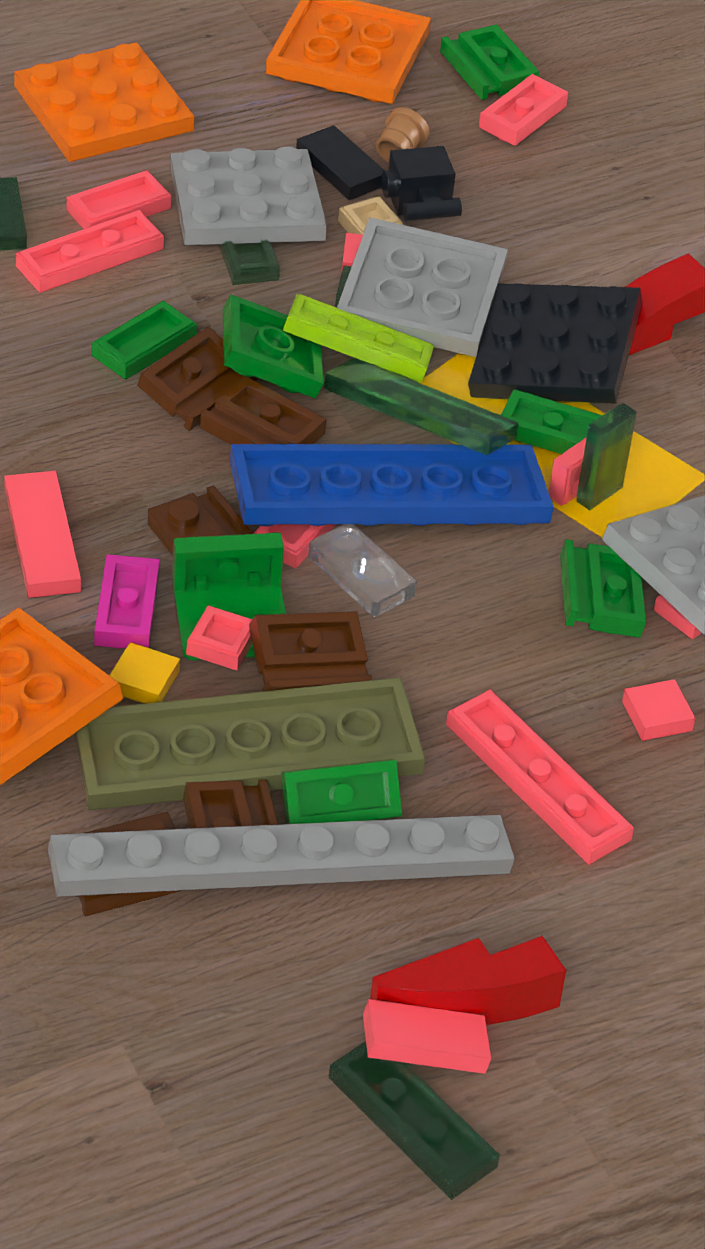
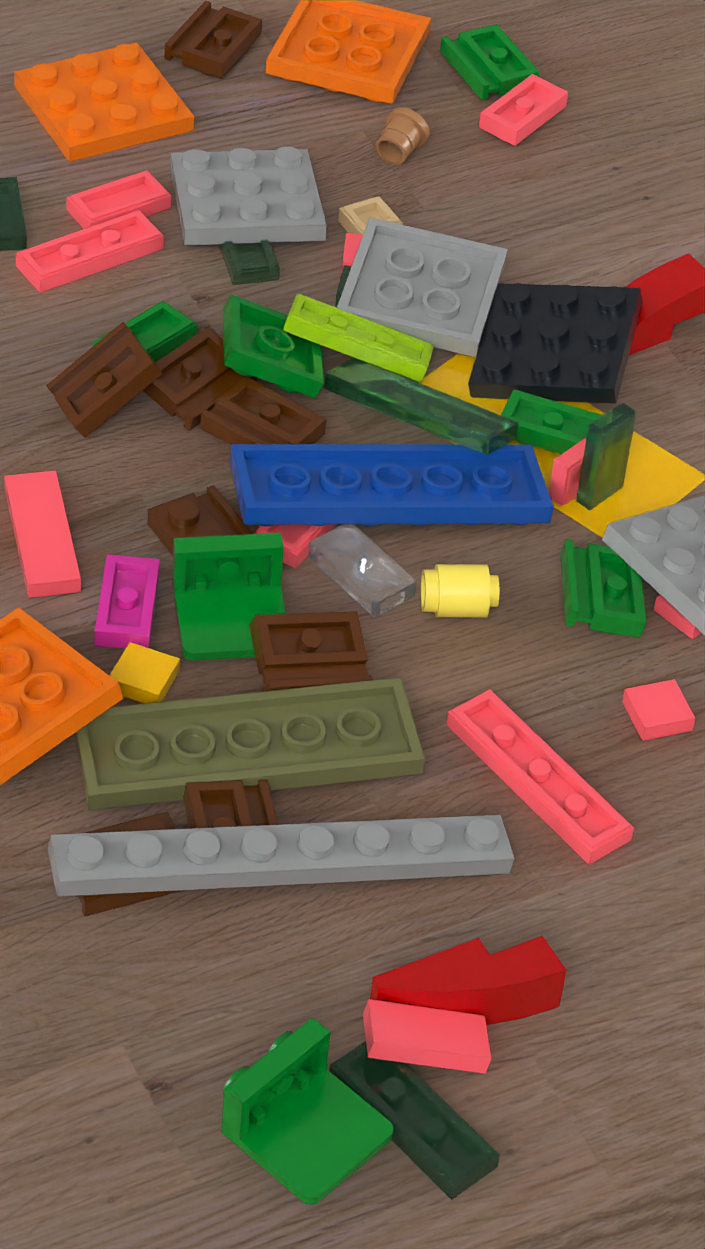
coral tile [186,606,253,671] -> none
green plate [281,759,402,824] -> none
black tile [296,125,384,200] -> none
black brick [381,146,462,221] -> none
none -> reddish brown plate [46,322,163,438]
none -> reddish brown plate [164,1,262,78]
none -> green bracket [221,1017,394,1205]
none -> light yellow brick [421,564,500,618]

